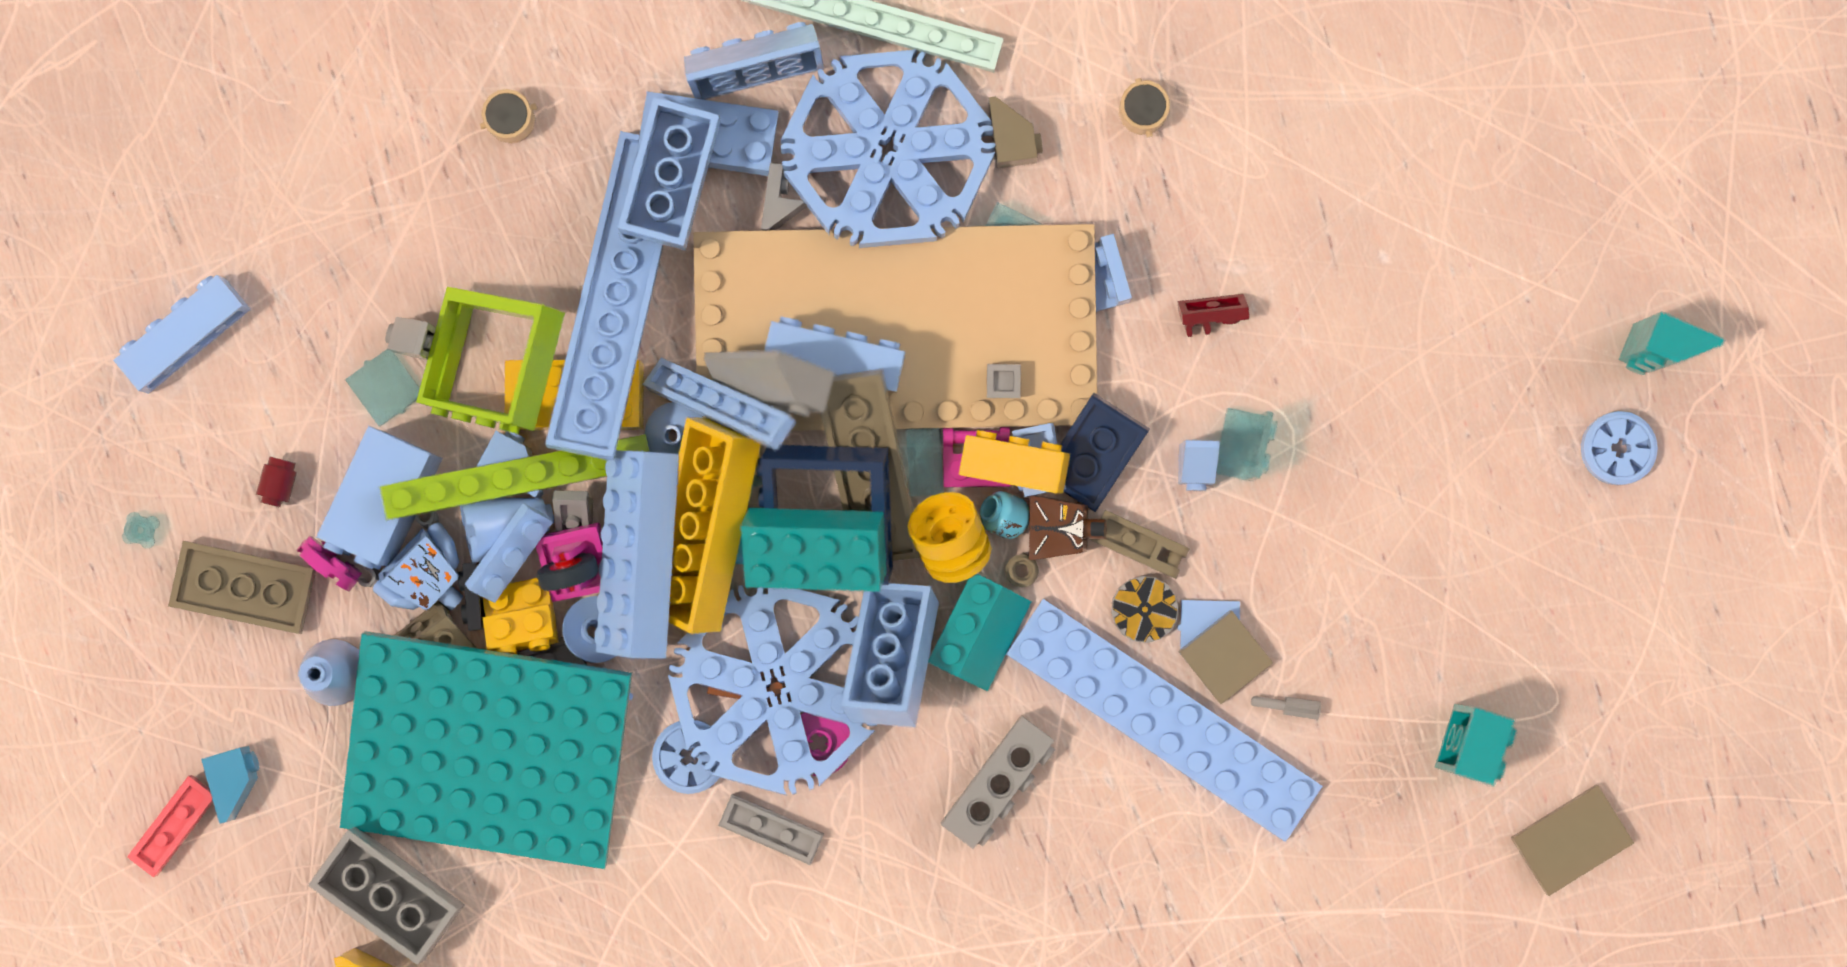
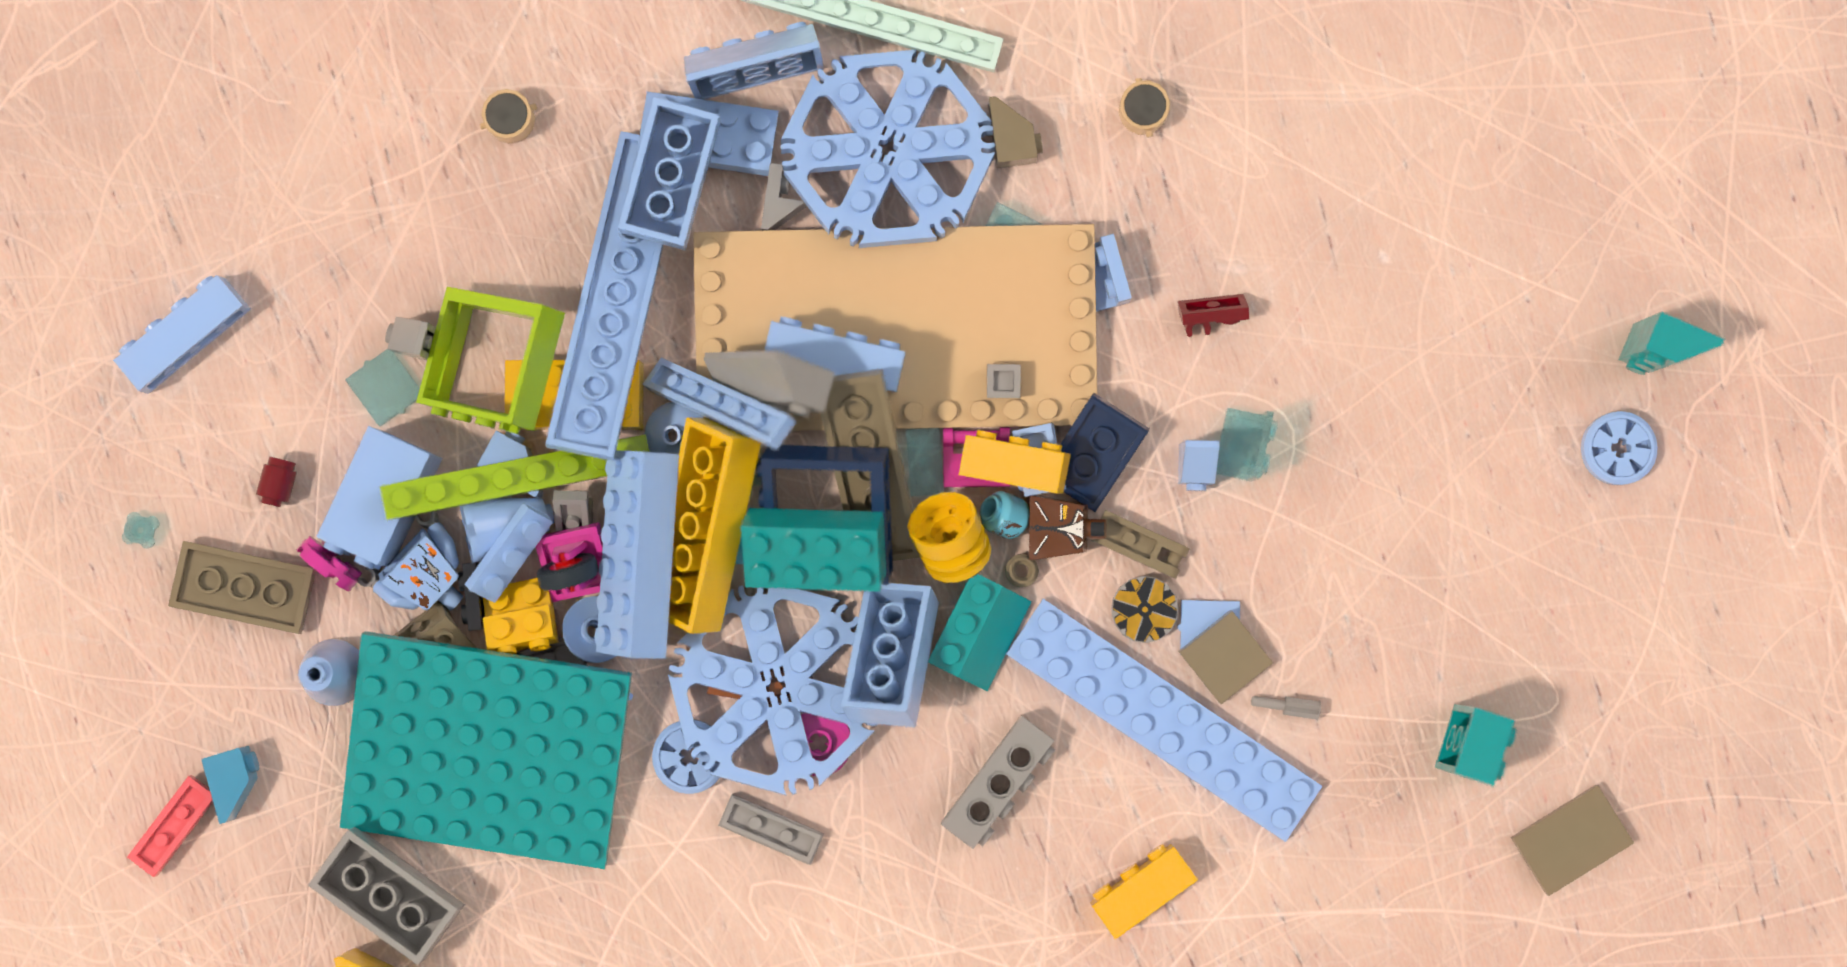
none -> yellow brick [1090,844,1198,940]

